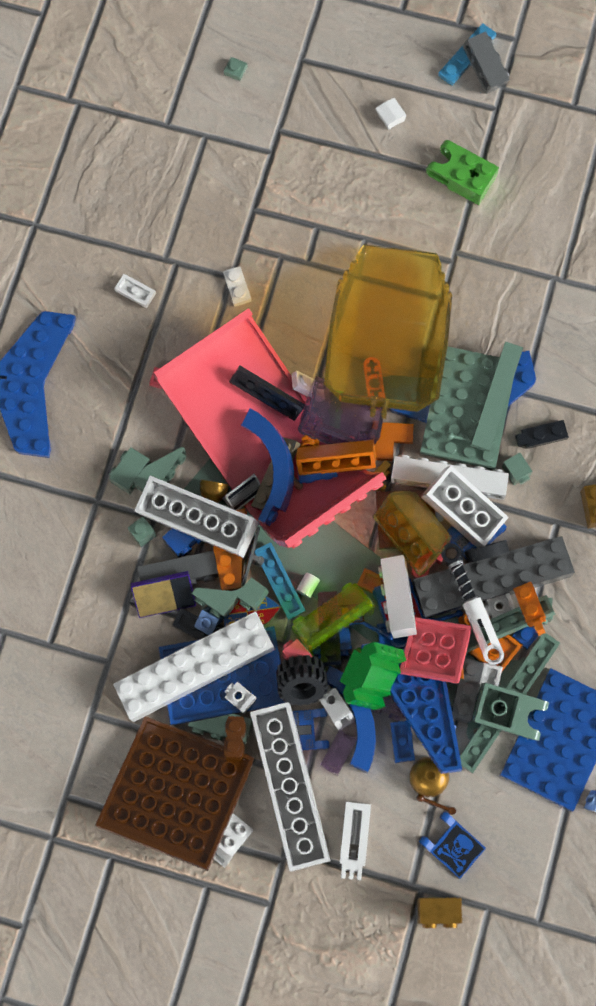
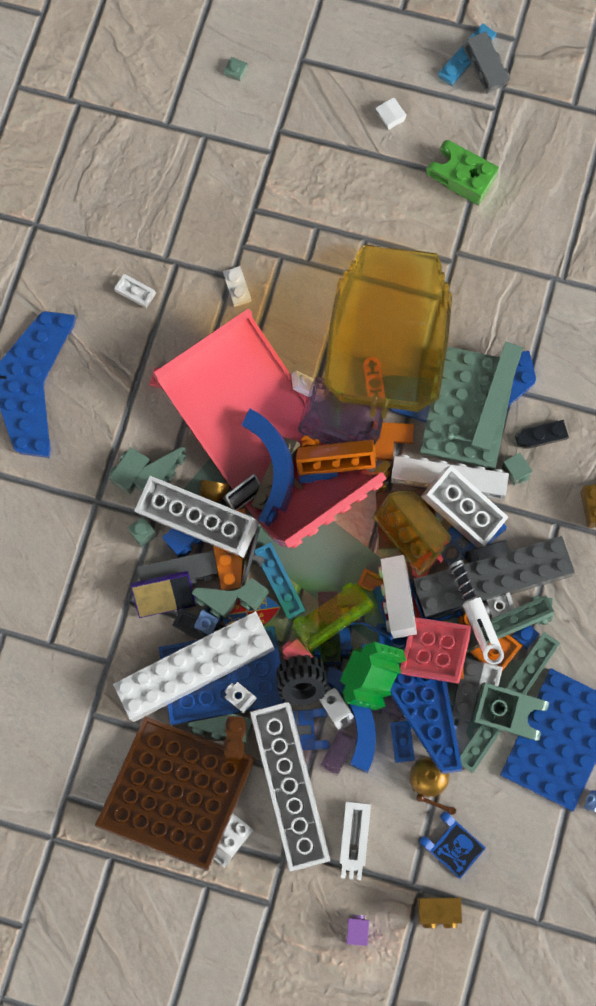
black plate [229,365,305,421] -> none
piece [296,573,320,598] -> none
orange hinge [513,582,546,636] -> none
none -> medium lavender brick [346,915,369,946]

